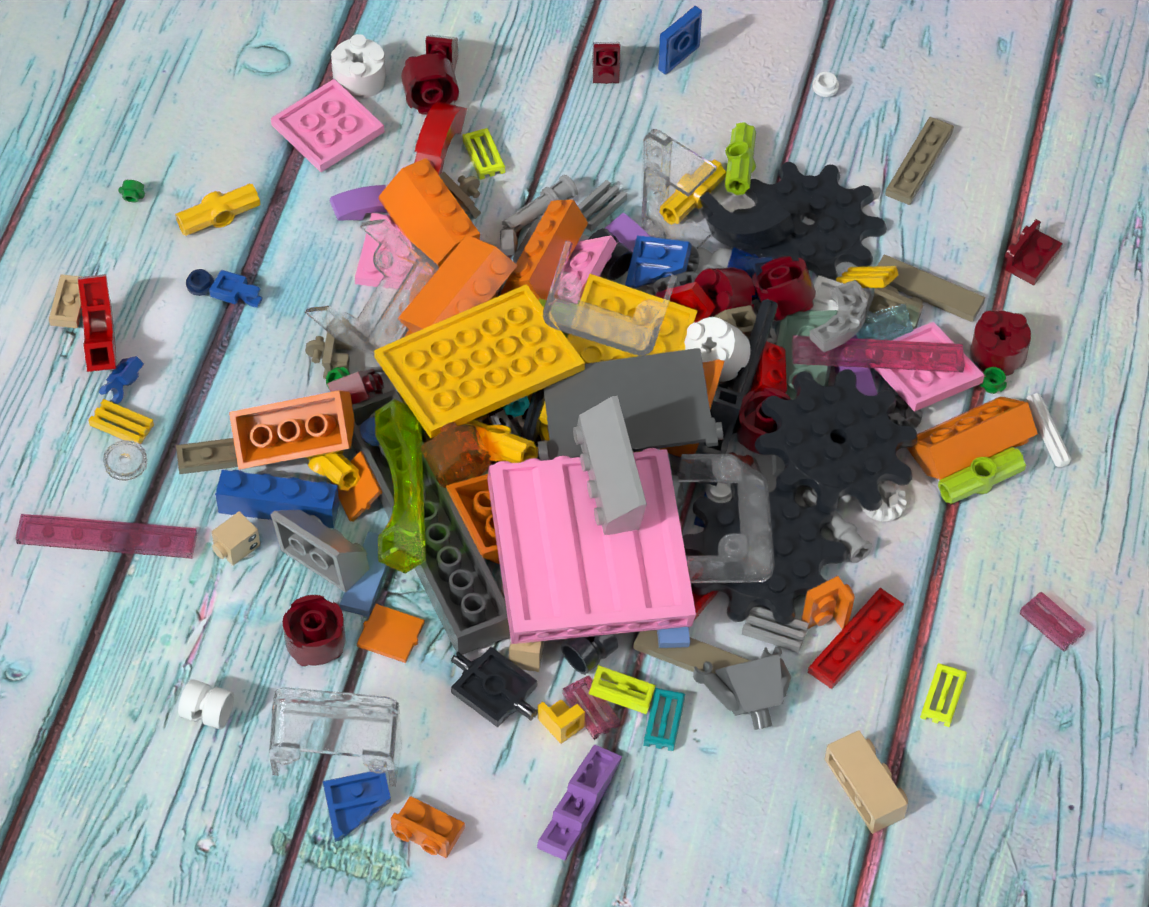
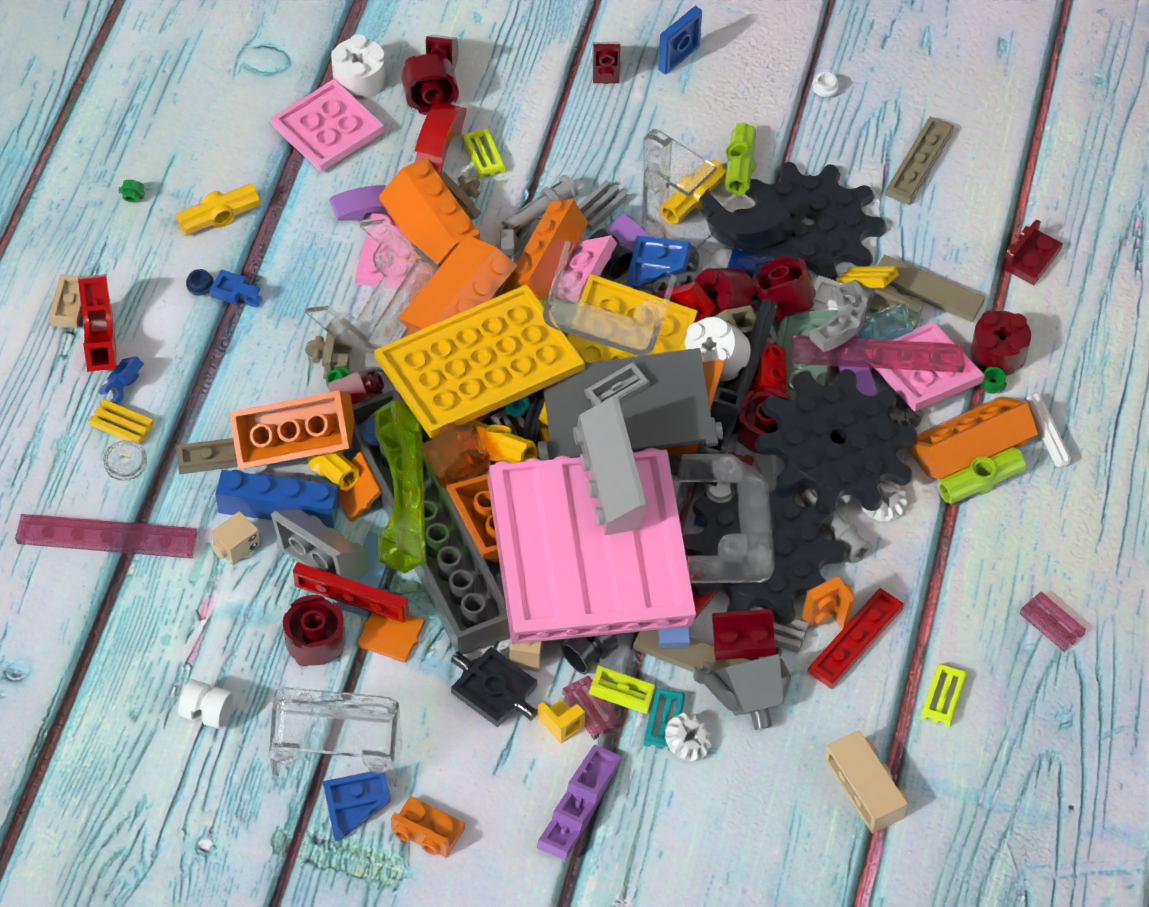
none -> red tile [293,562,409,623]
none -> light grey tile [584,362,650,407]
none -> white gear [665,713,712,762]
none -> dark red bracket [712,609,776,660]

